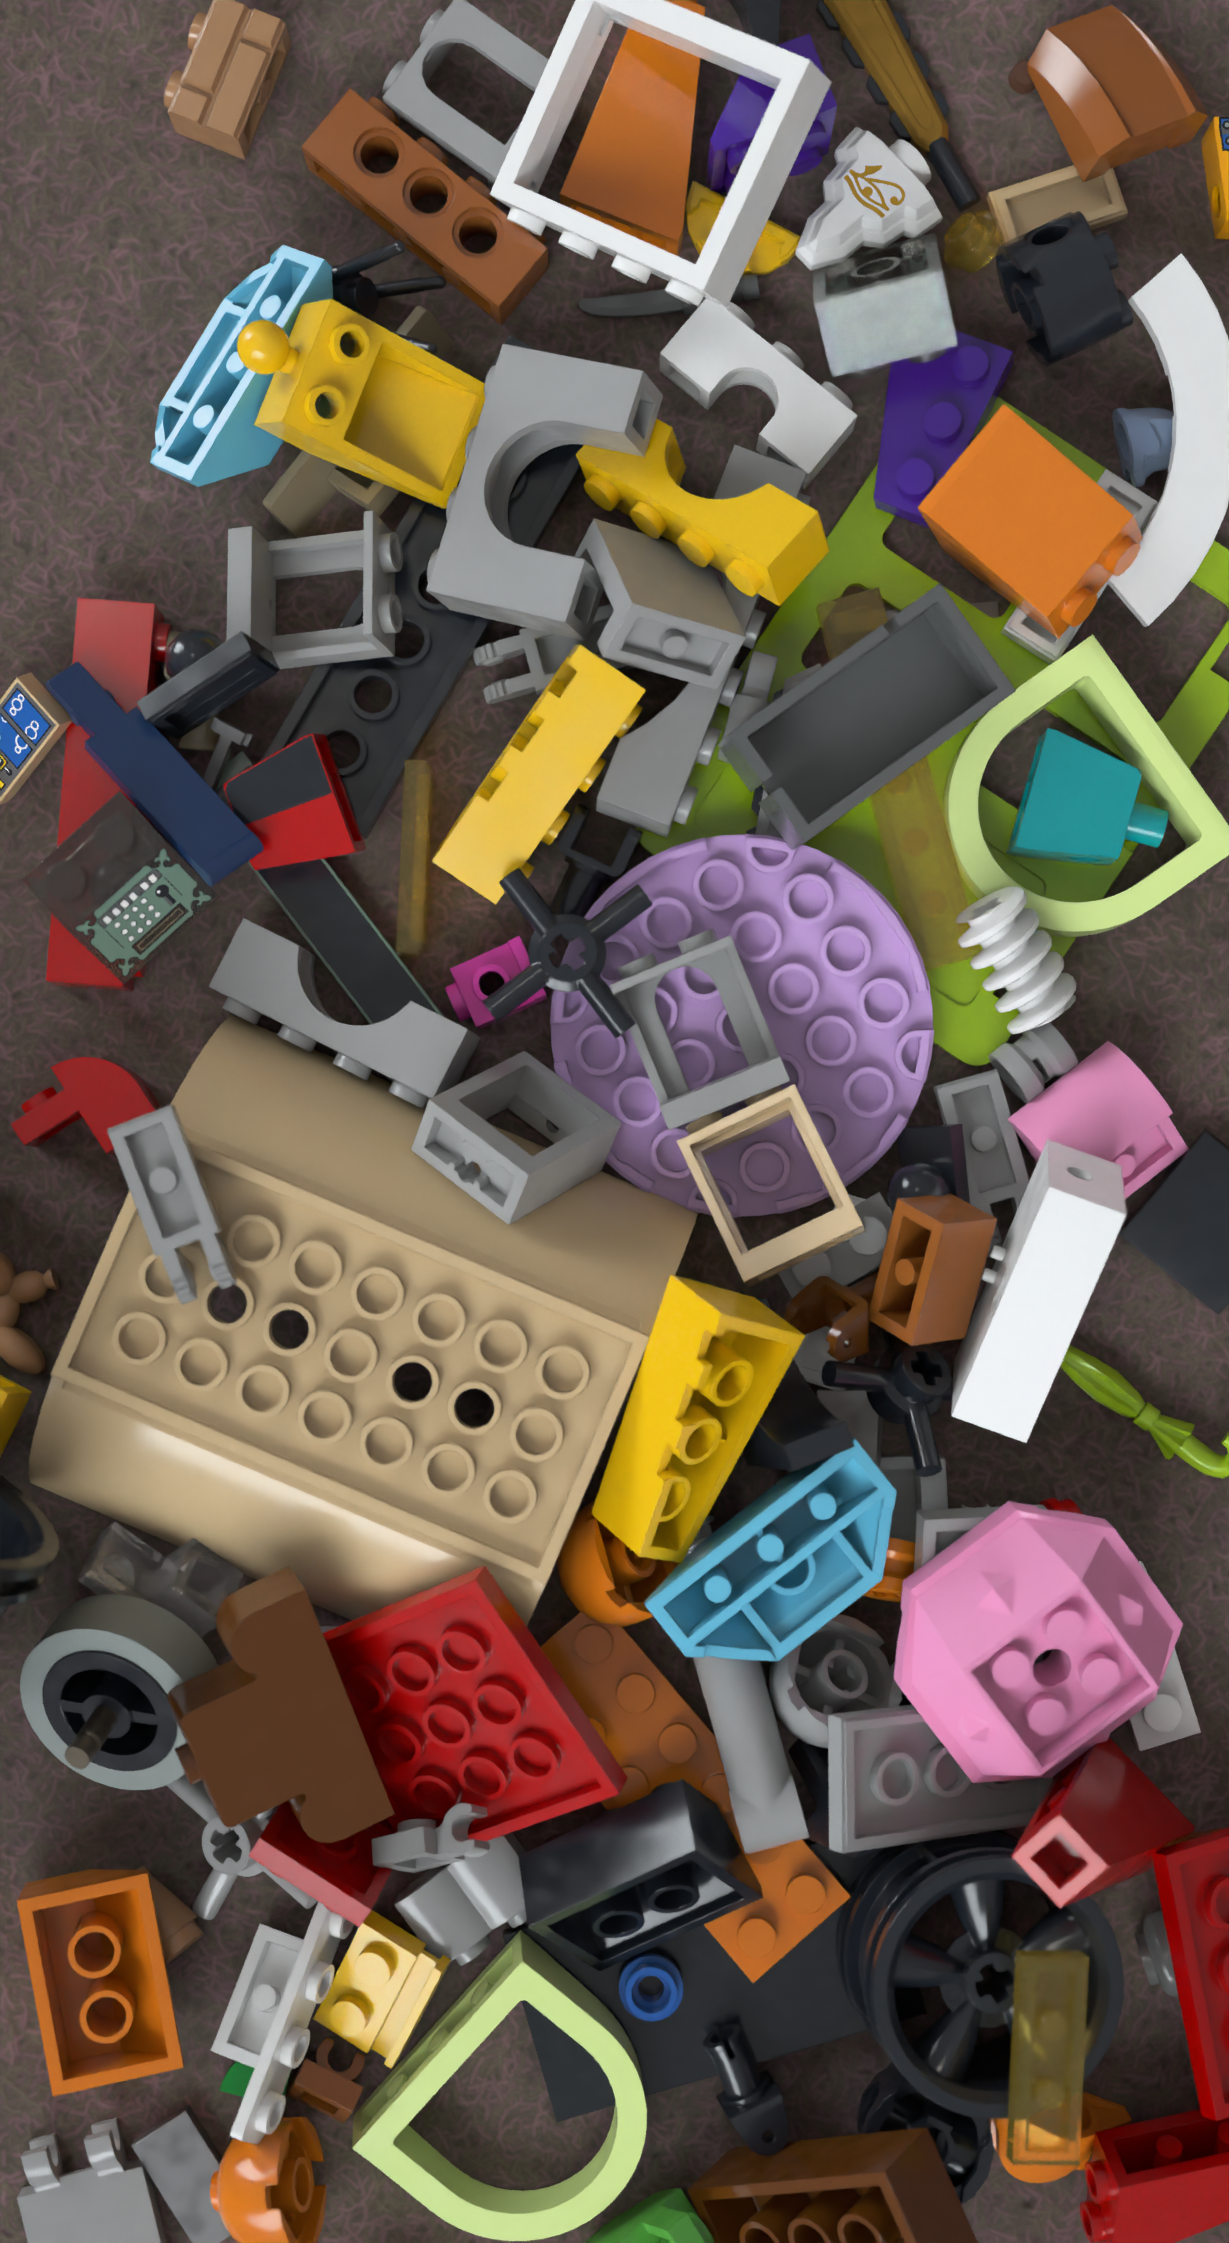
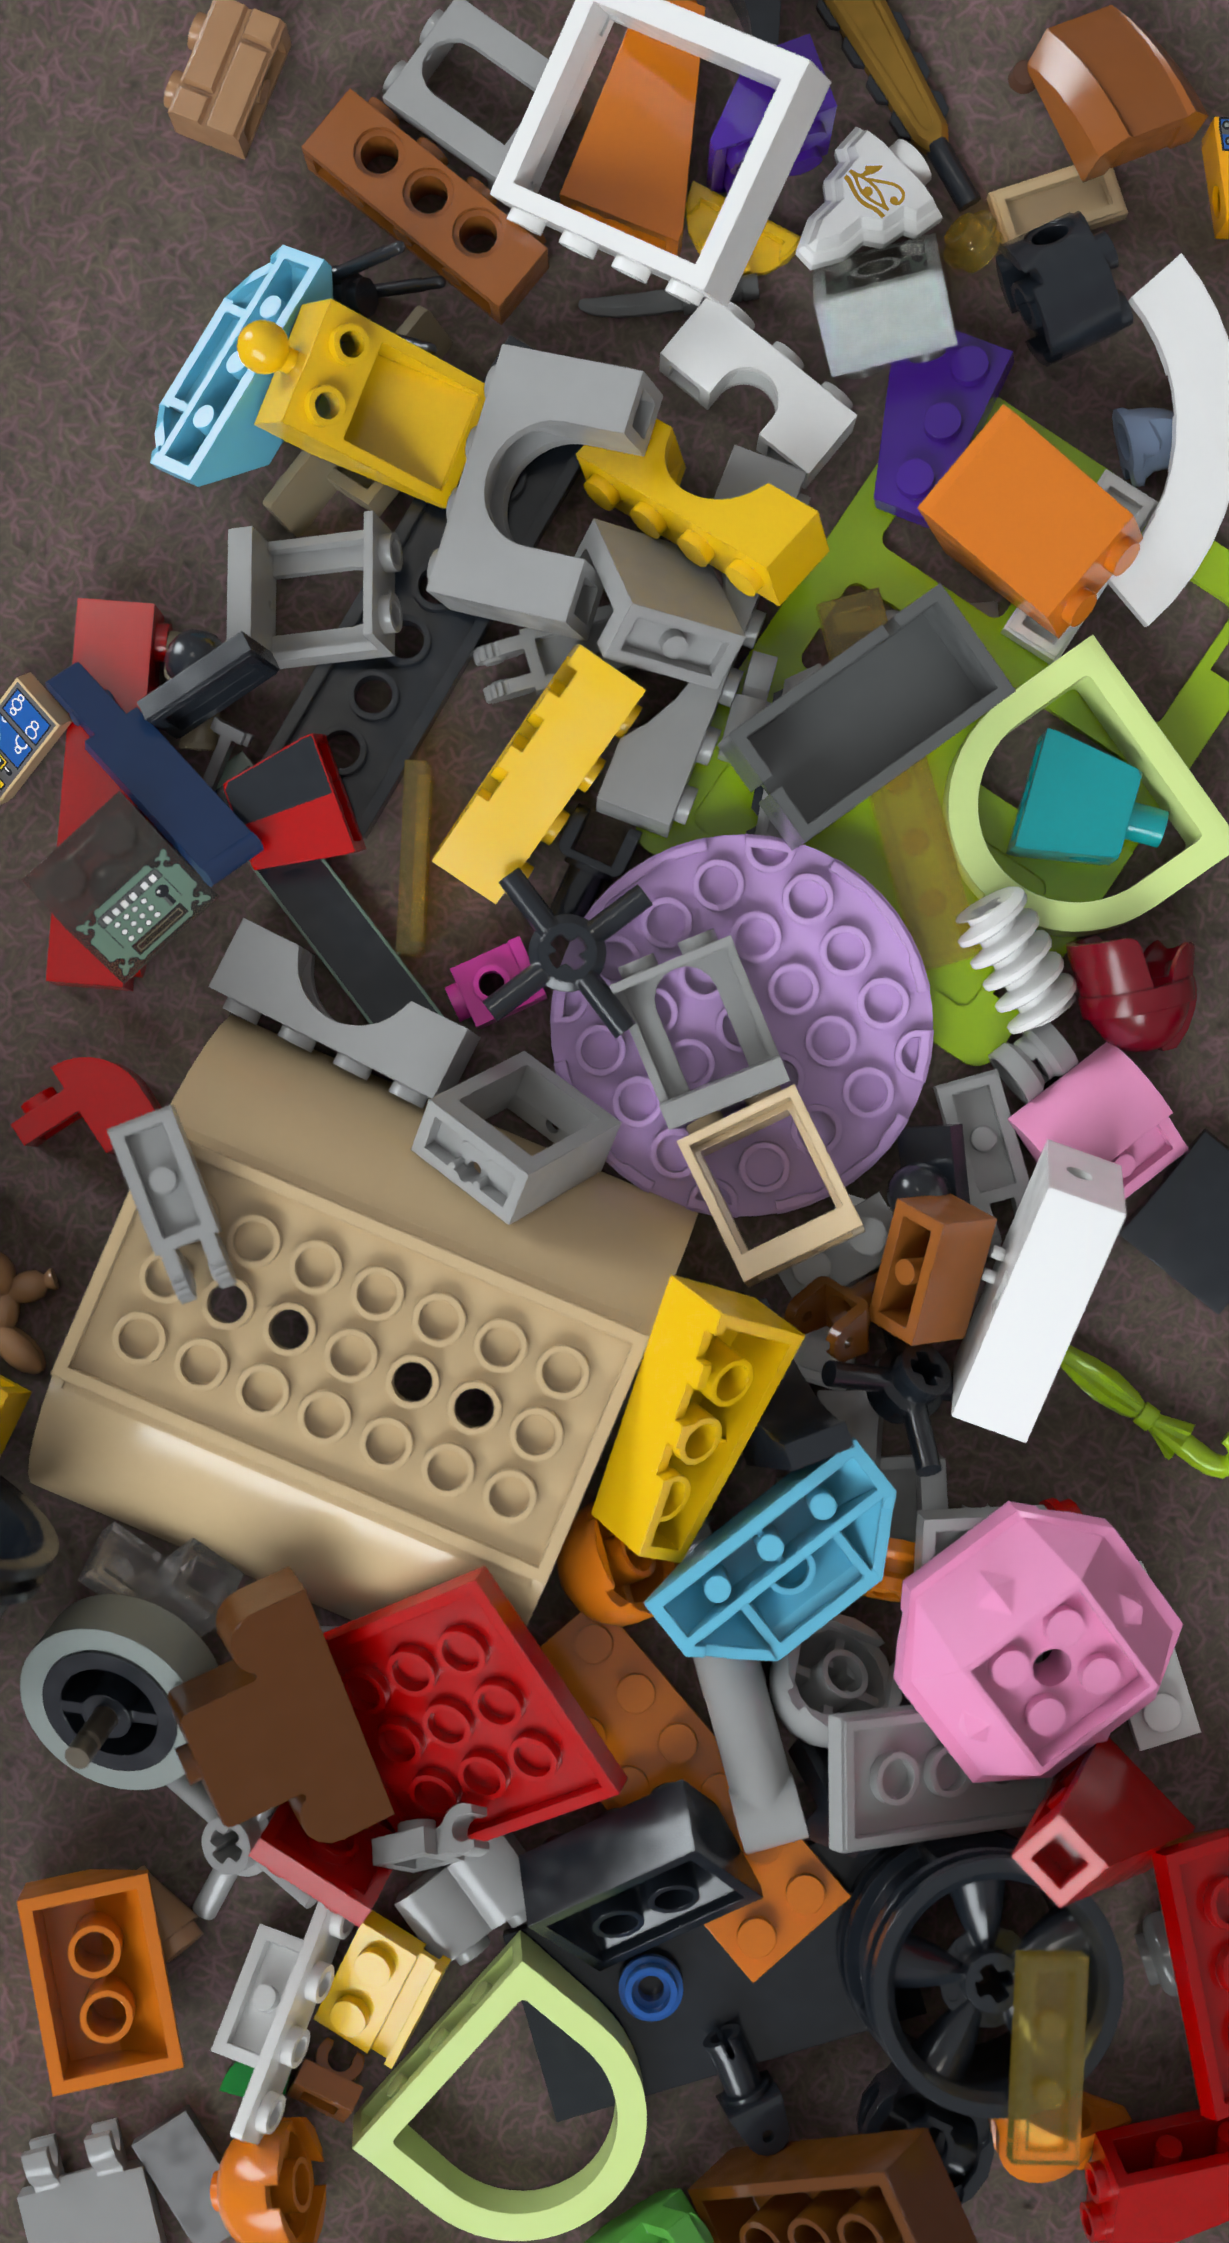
none -> dark red helmet [1066,936,1197,1053]

